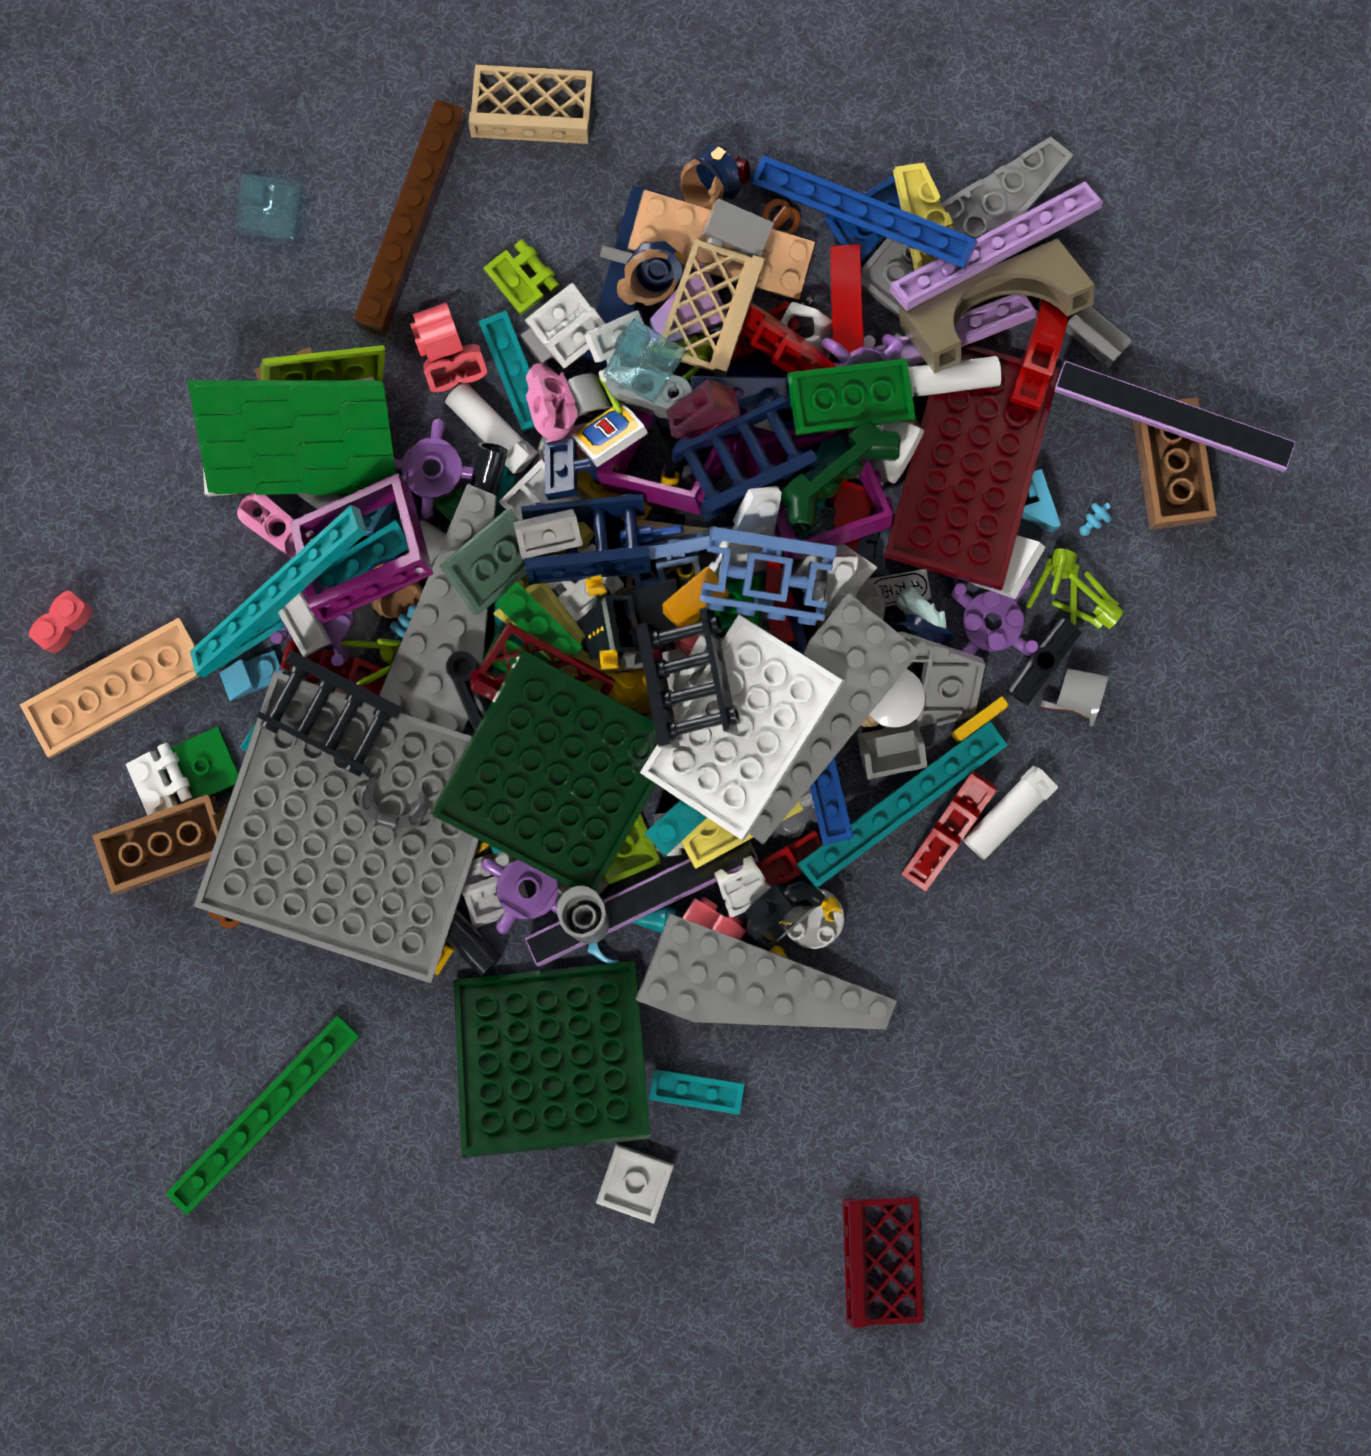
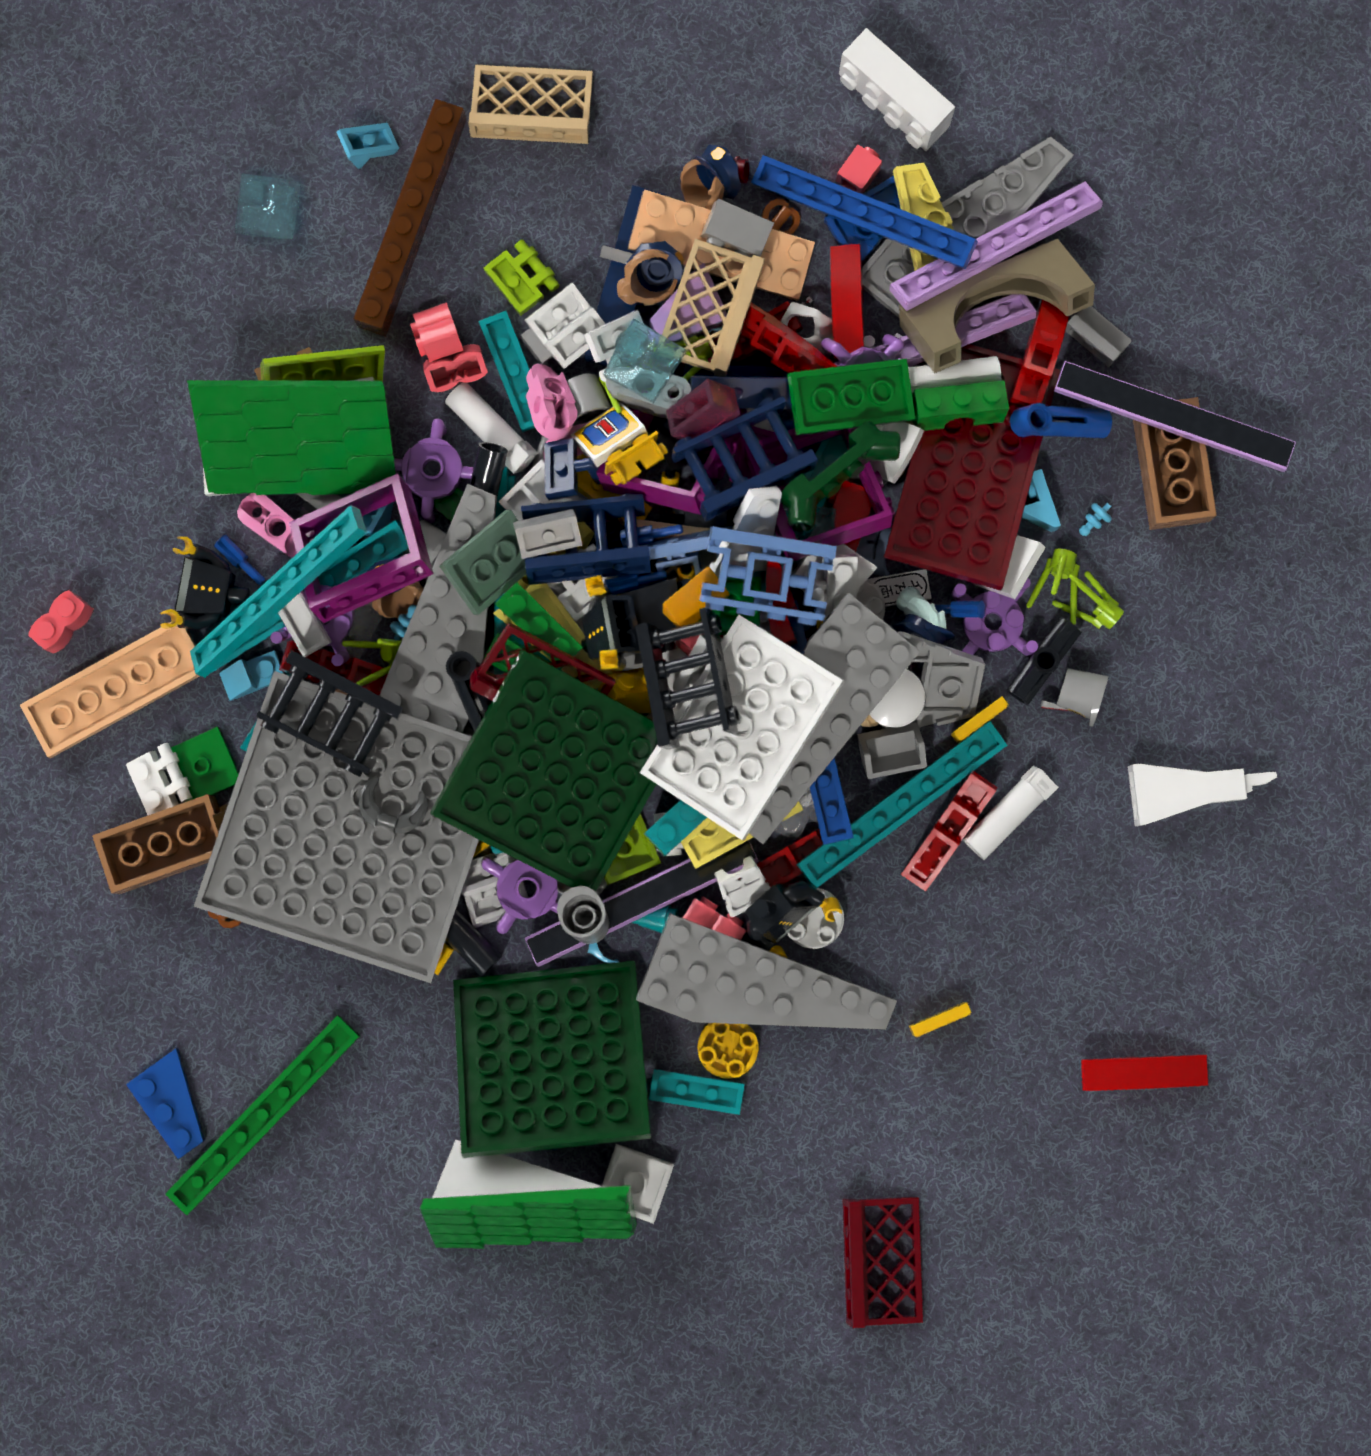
none -> blue wing [126,1048,205,1159]
none -> torso [160,536,250,630]
none -> blue axle [214,534,265,585]
none -> medium azure slope [337,122,399,169]
none -> green piece [420,1140,637,1249]
none -> yellow hinge [604,431,668,485]
none -> blue axle [604,571,667,595]
none -> yellow tile [697,1023,759,1079]
none -> coral brick [836,144,882,194]
none -> white brick [839,28,955,151]
none -> yellow tile [909,1002,971,1037]
none -> green arch [912,380,1009,431]
none -> blue axle [935,600,986,618]
none -> blue piece [1010,403,1112,438]
none -> red slope [1081,1054,1208,1091]
none -> white piece [1128,764,1277,826]

